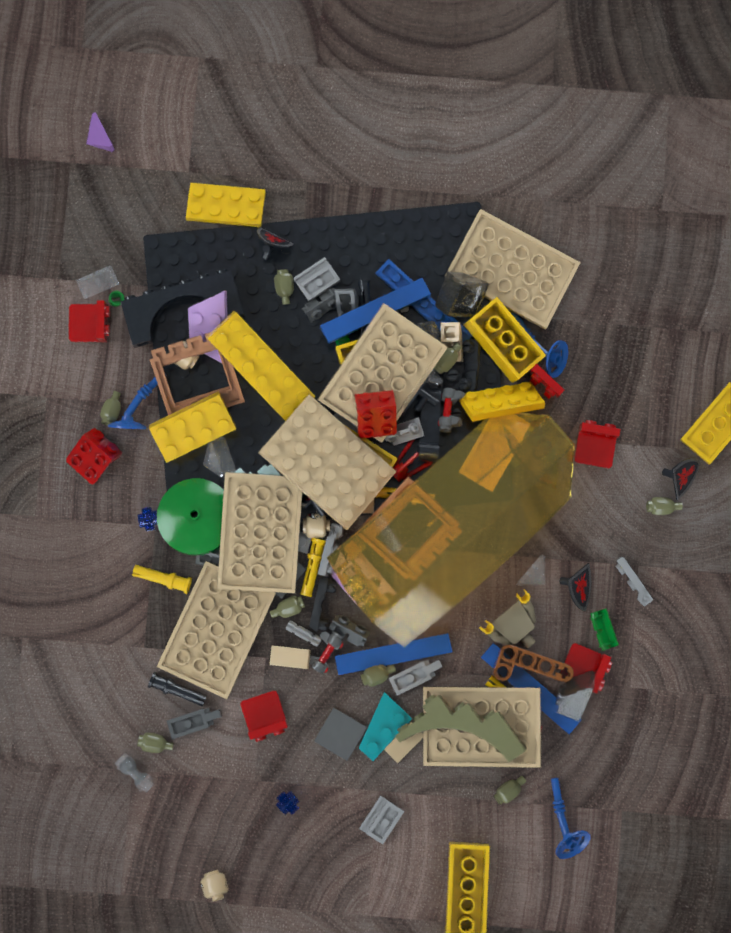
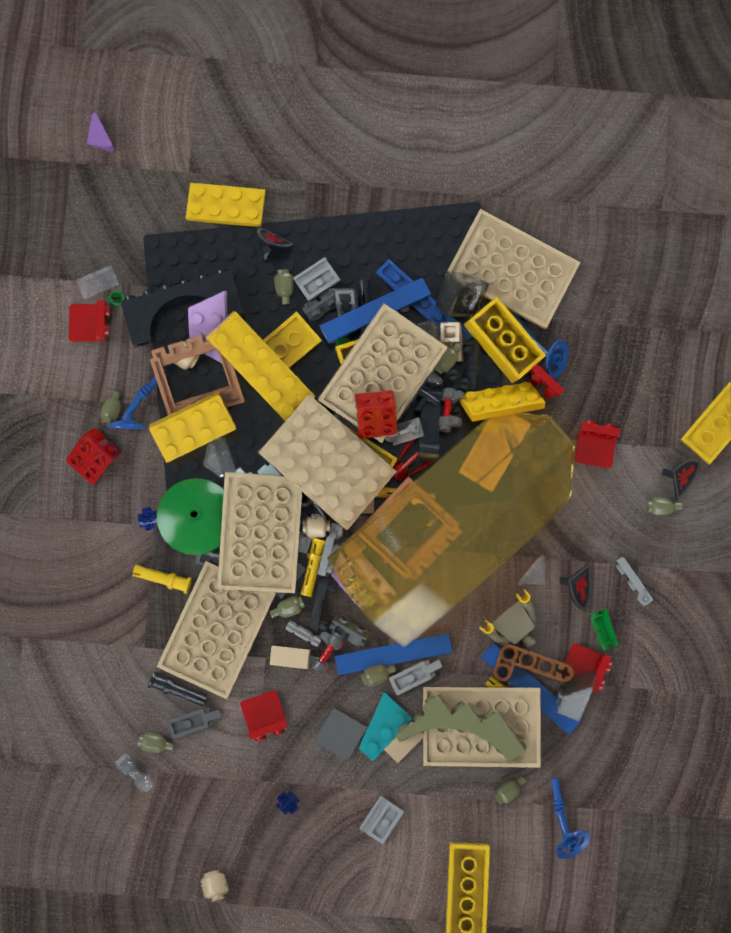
none -> yellow plate [263,311,322,369]

